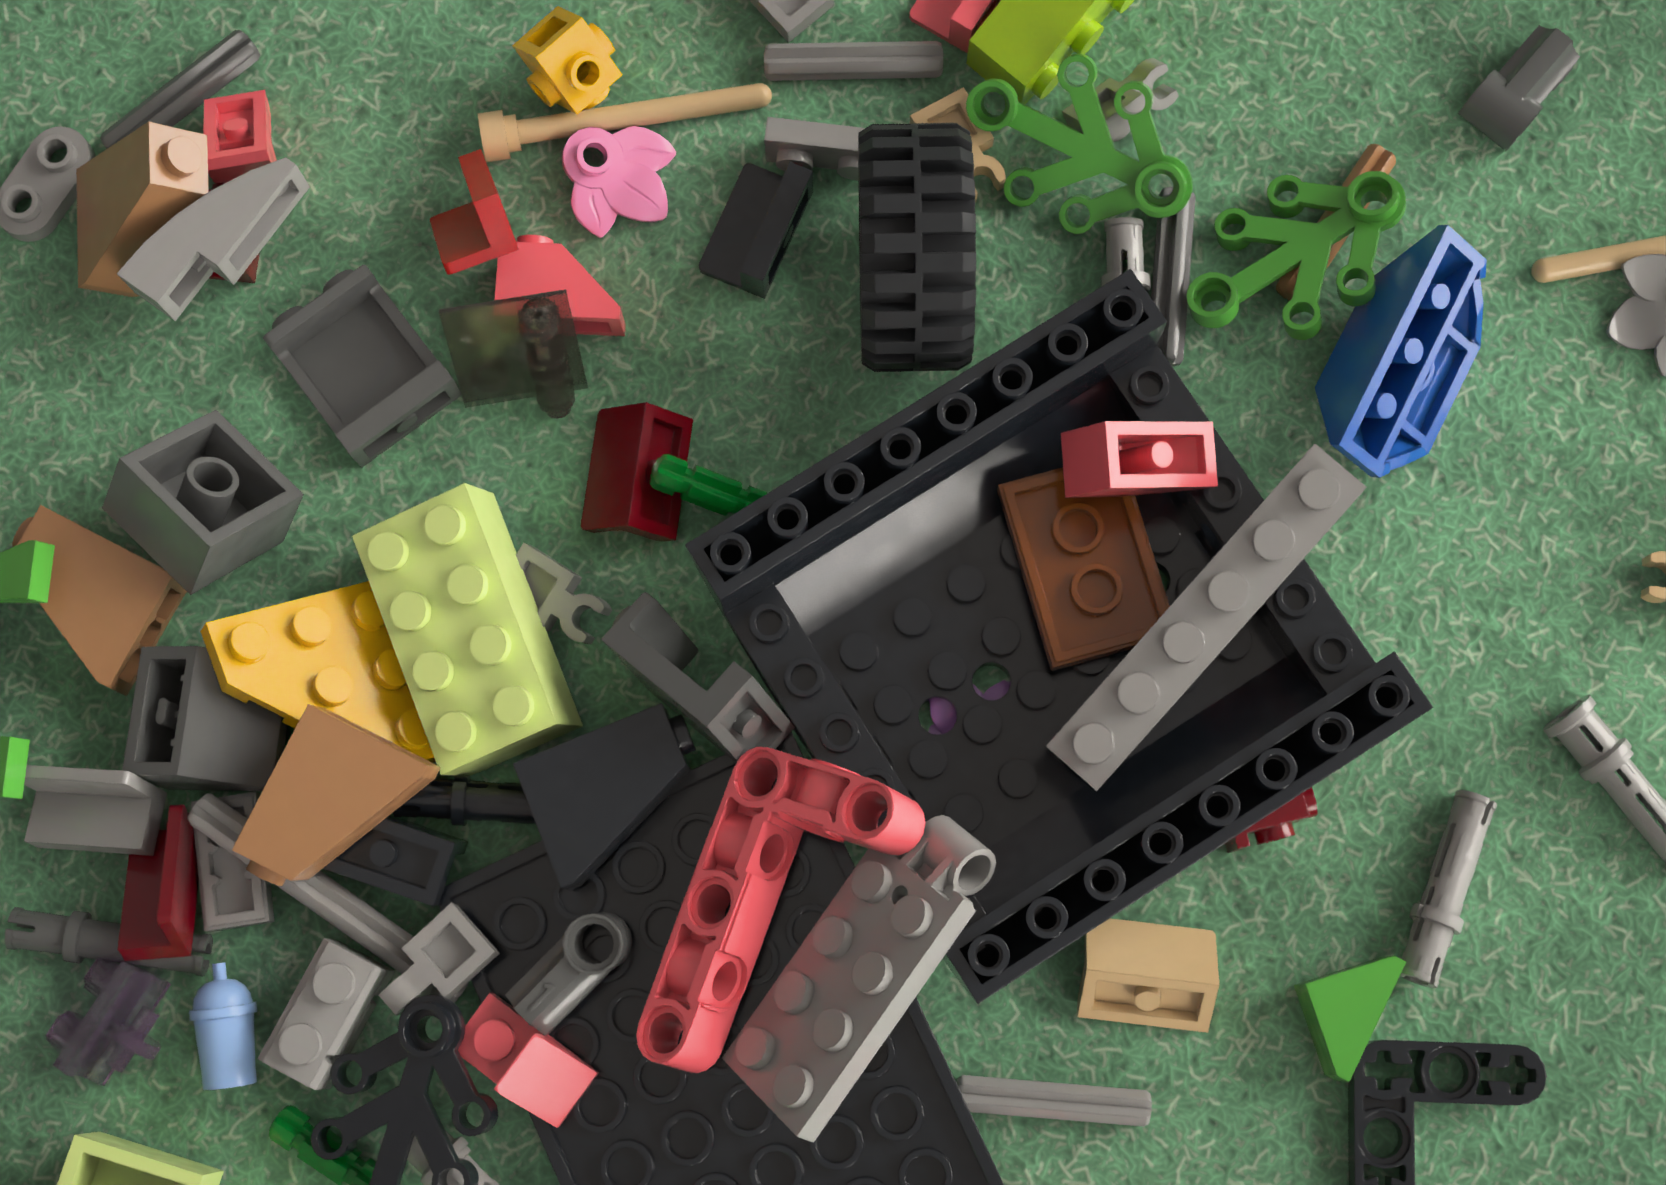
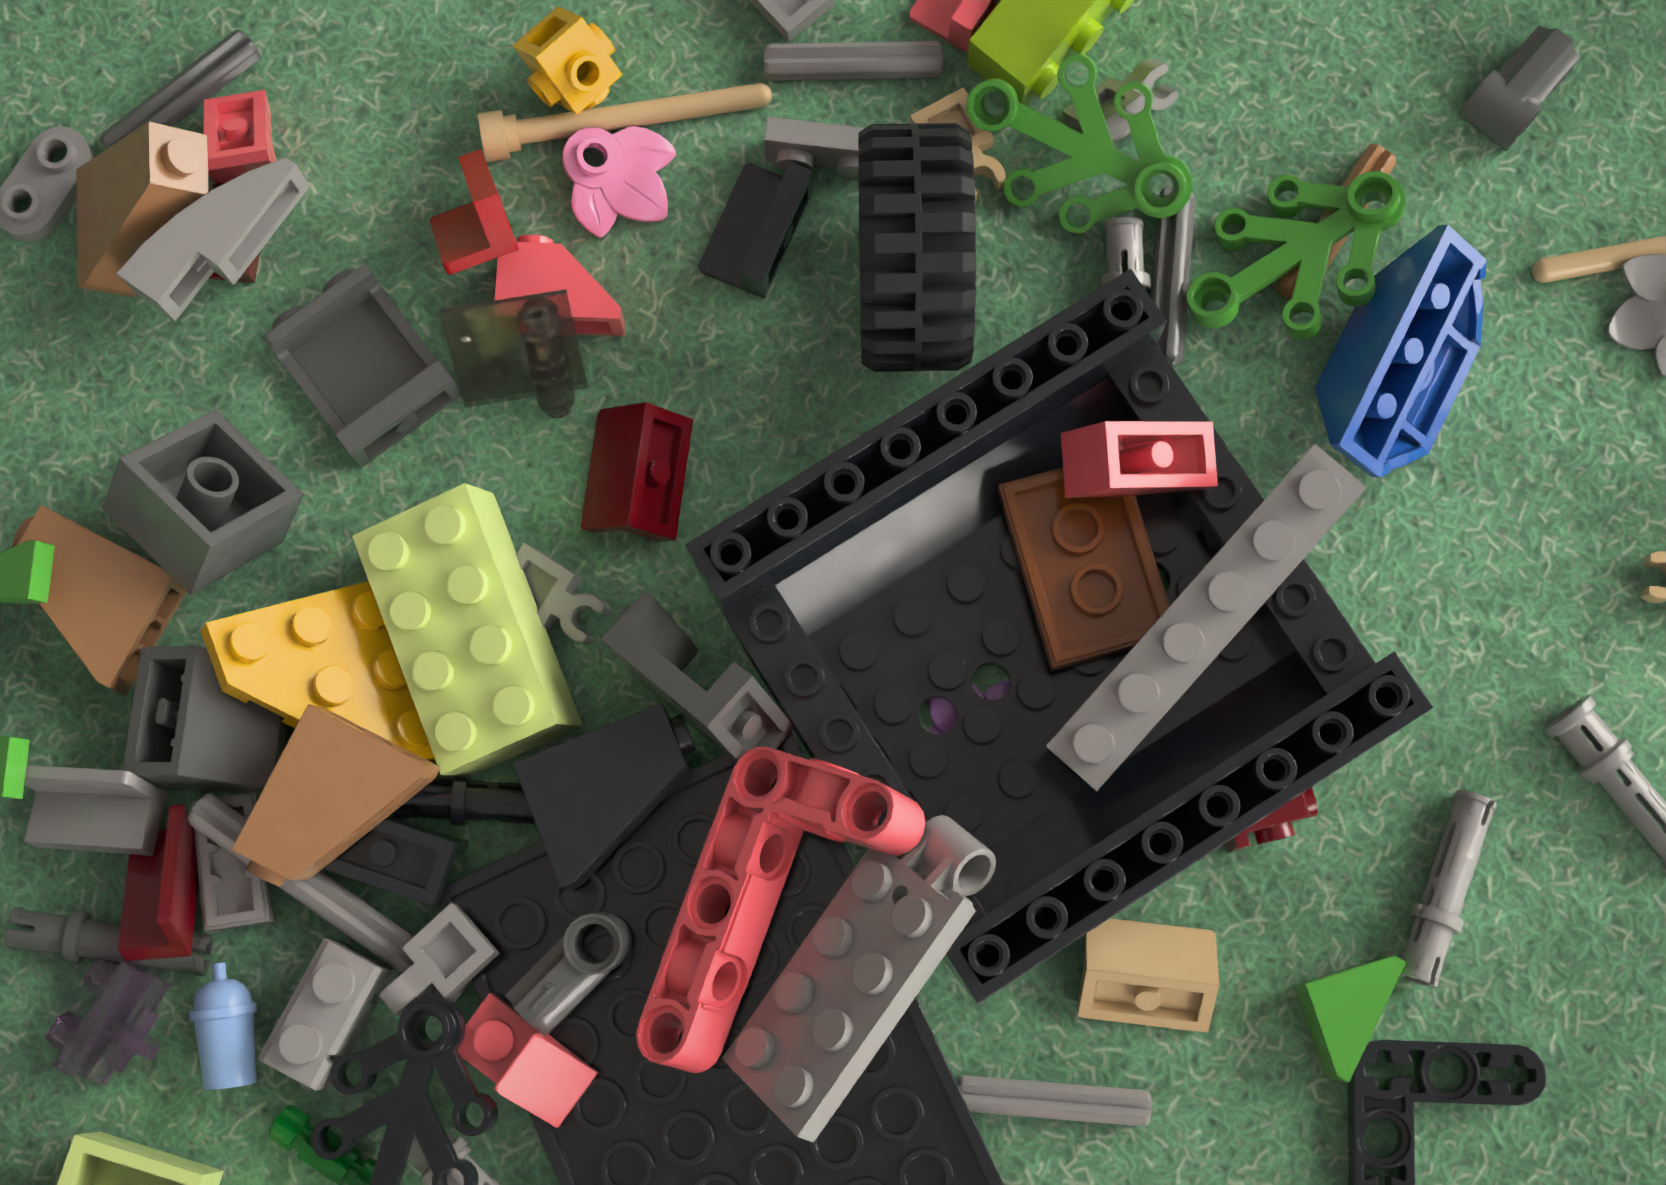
green axle [649,454,768,516] -> none

